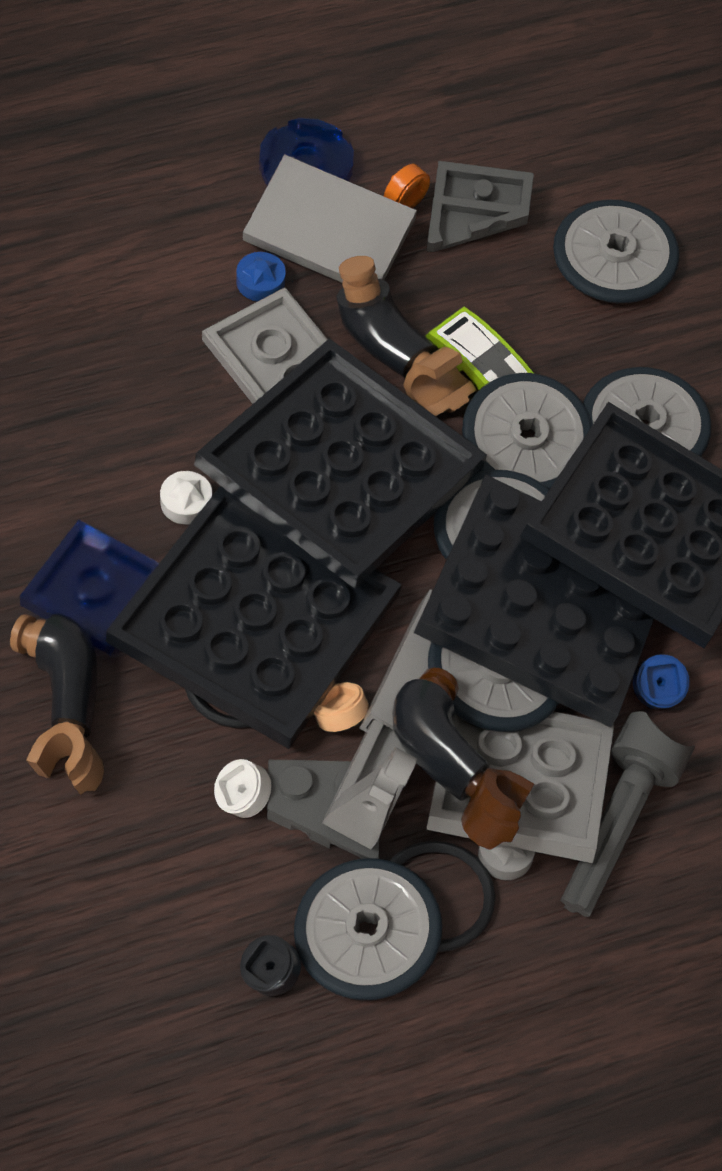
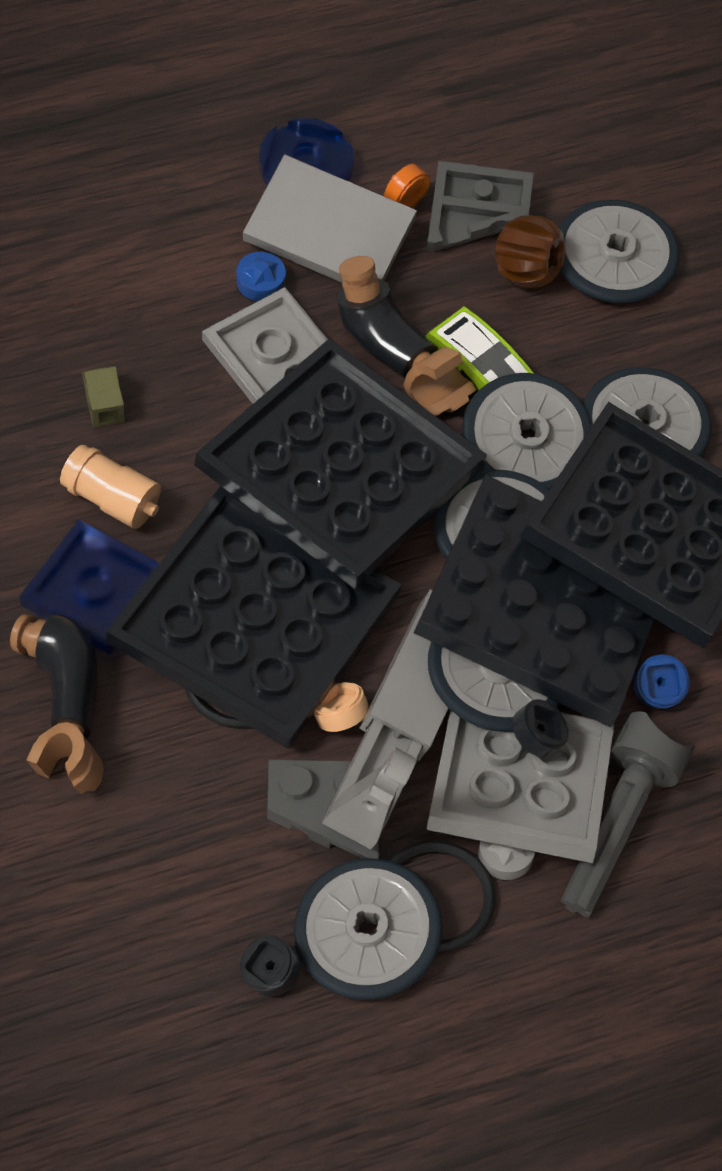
white tile [160,471,212,524] -> none
white tile [214,759,271,818] -> none
piece [392,668,534,850] -> none
none -> light nougat piece [60,444,161,530]
none -> olive piece [82,366,125,428]
none -> reddish brown piece [495,215,566,288]
none -> black tile [513,699,568,757]

